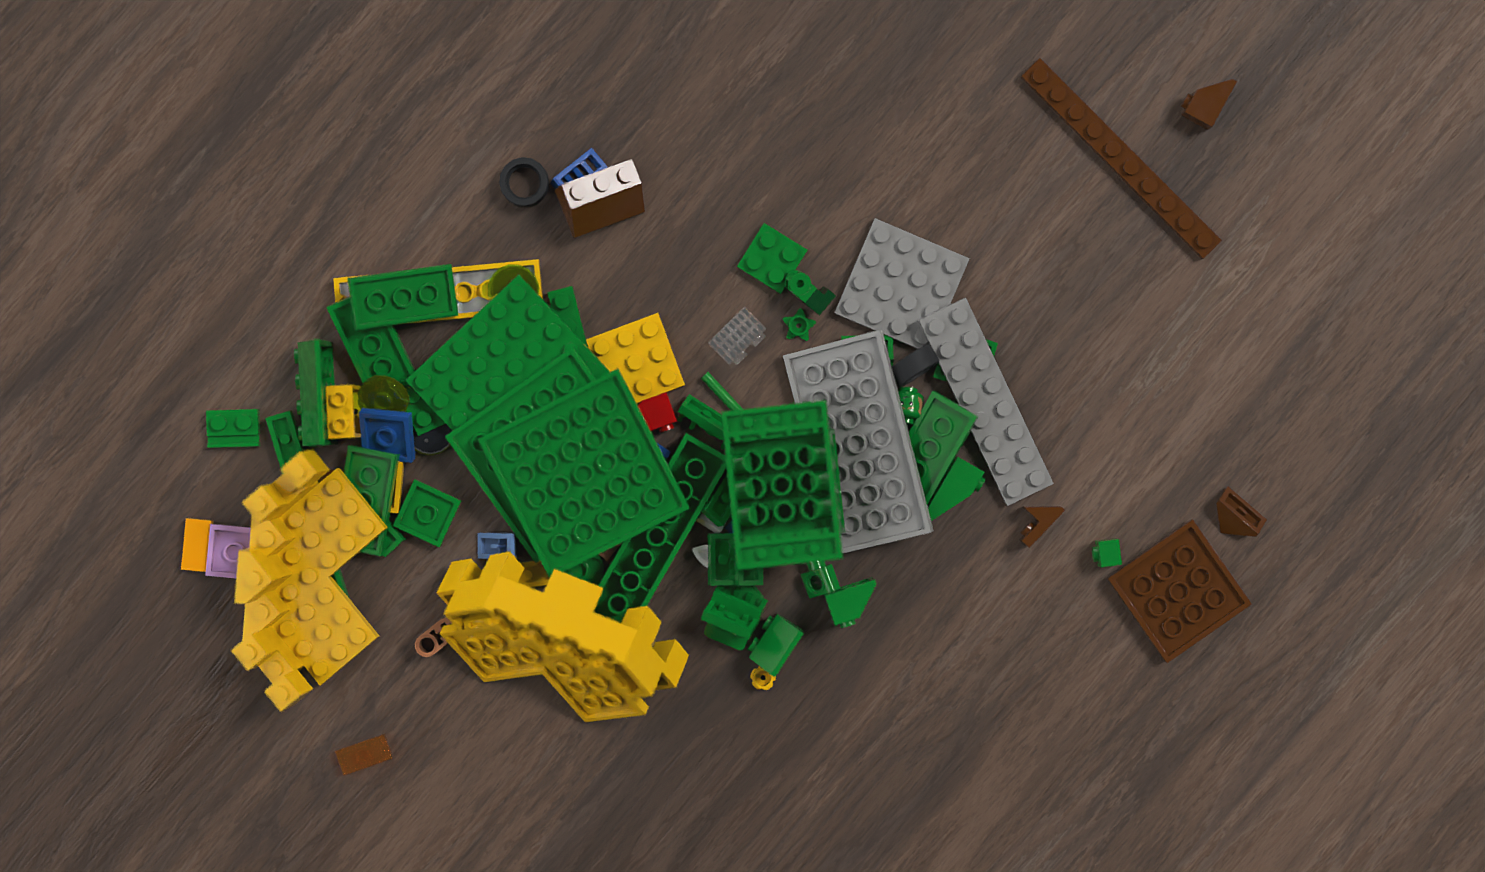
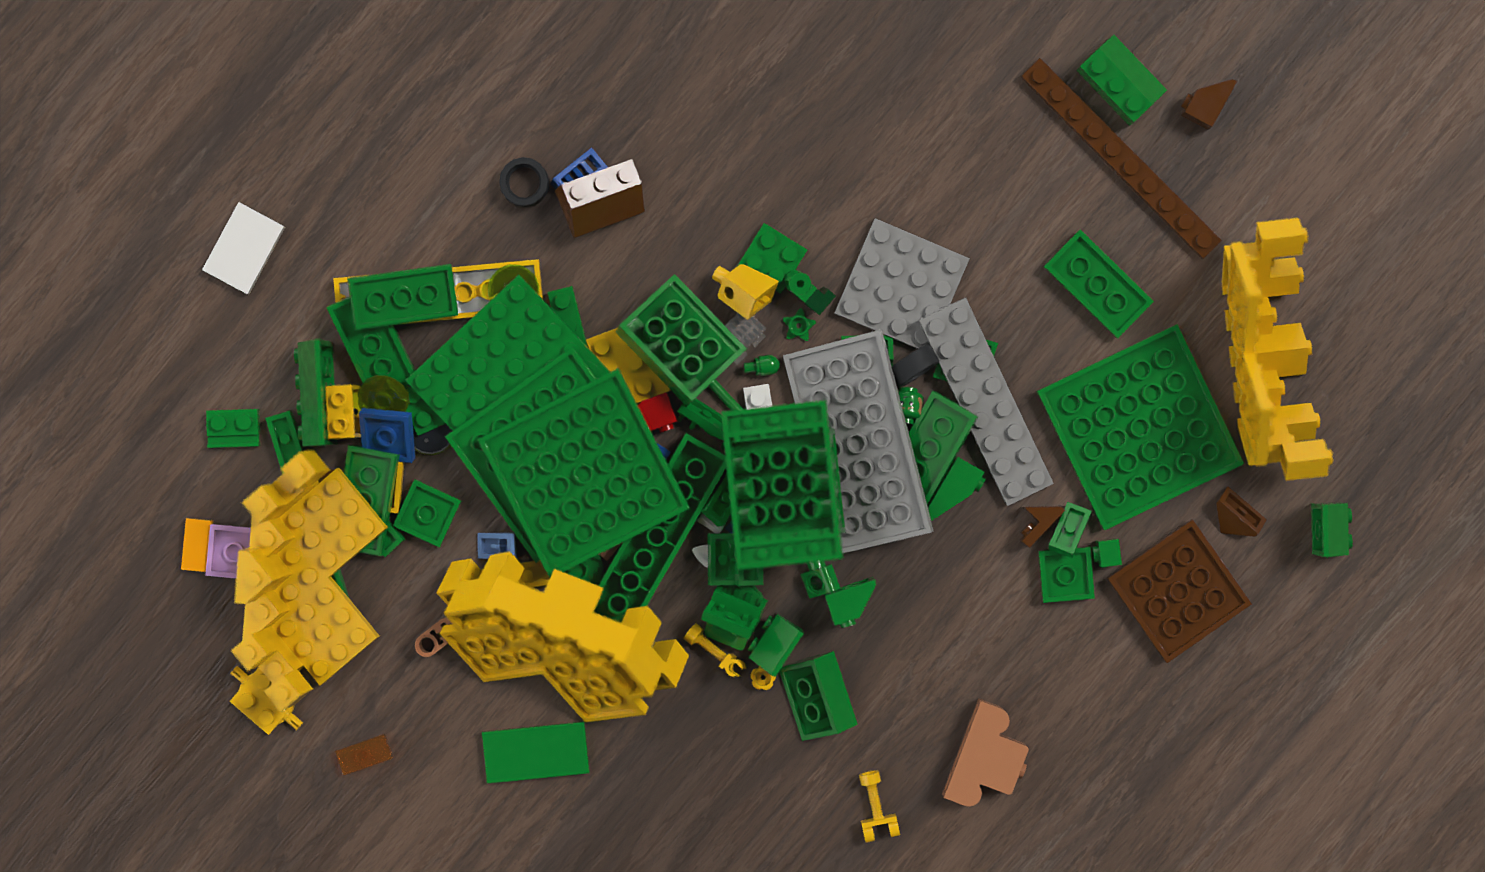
none -> white tile [202,202,285,295]
none -> yellow plate [230,665,304,735]
none -> green tile [482,721,590,784]
none -> green slope [616,274,747,406]
none -> yellow bar [683,623,747,677]
none -> yellow torso [712,264,779,320]
none -> green cylinder [743,355,780,377]
none -> white plate [743,384,772,409]
none -> green slope [779,651,858,741]
none -> yellow bar [859,770,900,843]
none -> nougat brick [942,698,1029,807]
none -> green plate [1036,324,1244,531]
none -> green plate [1038,547,1095,603]
none -> green plate [1043,229,1154,339]
none -> green plate [1048,502,1092,558]
none -> green slope [1076,35,1167,126]
none -> yellow brick [1221,218,1333,481]
none -> green slope [1311,502,1353,557]

